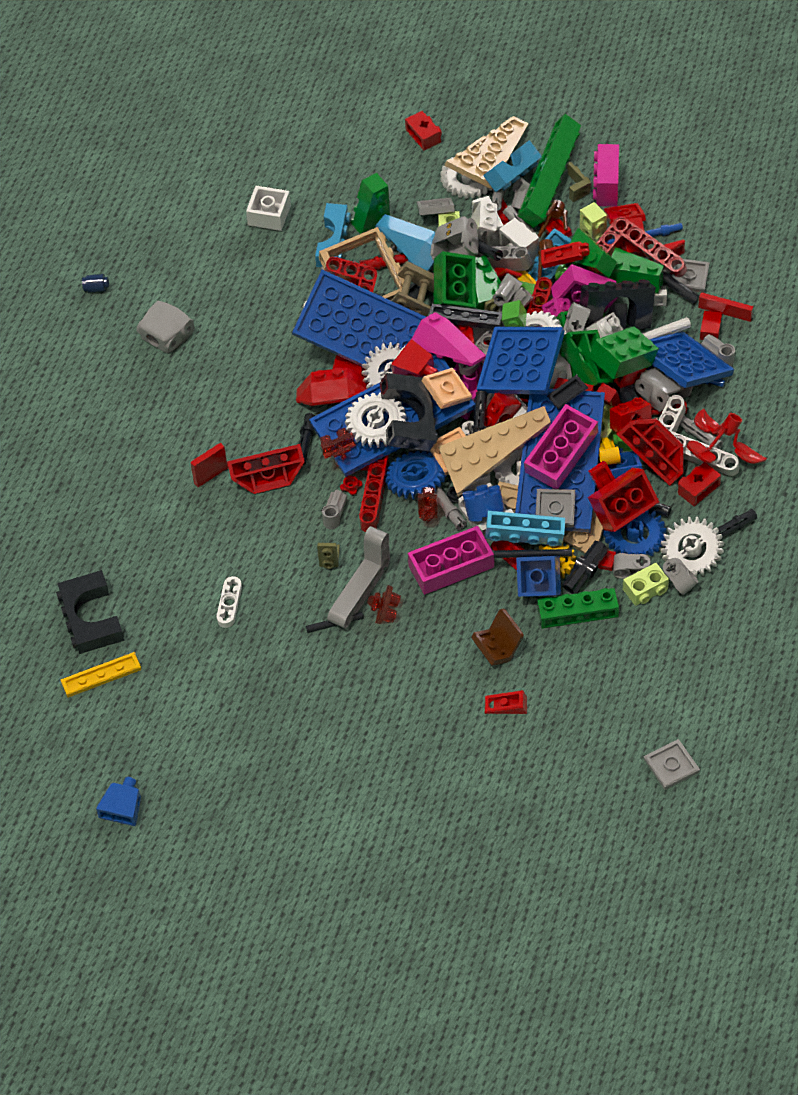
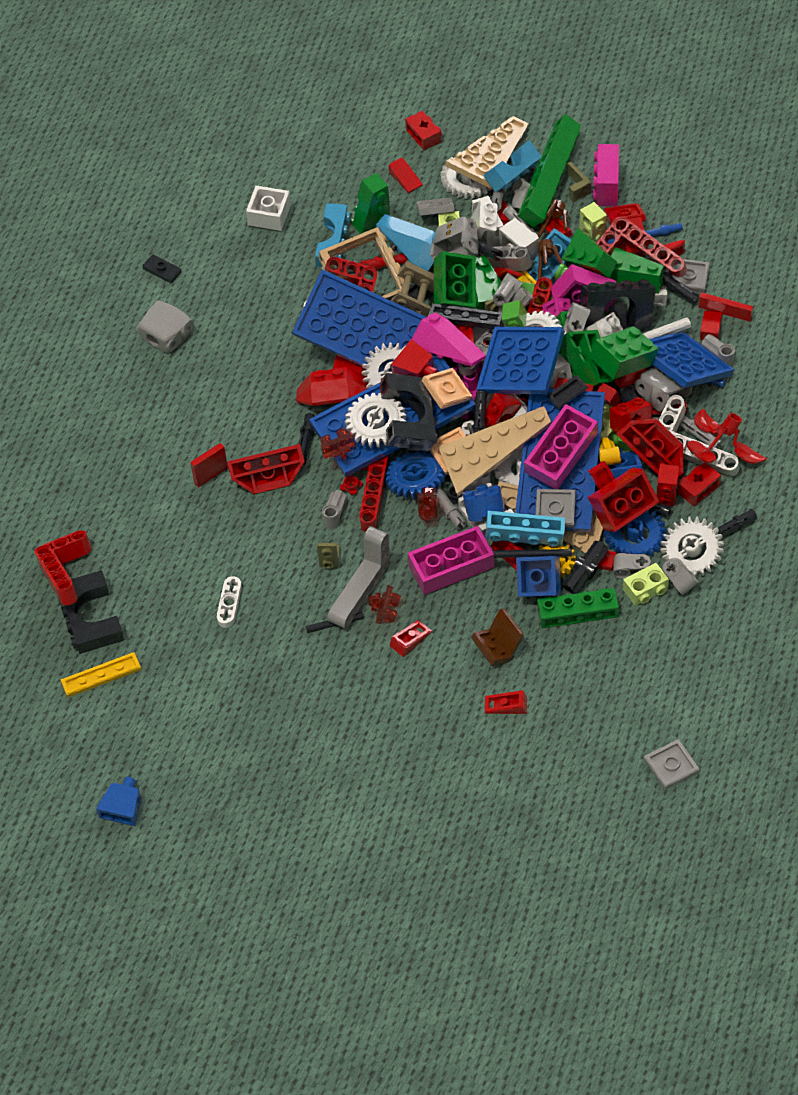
dark blue brick [82,274,109,293] -> none
red hinge [541,241,590,269] -> none
none -> red beam [34,530,92,605]
none -> black plate [142,254,181,283]
none -> red slope [388,157,423,193]
none -> red slope [390,620,432,657]
none -> red brick [657,464,679,506]

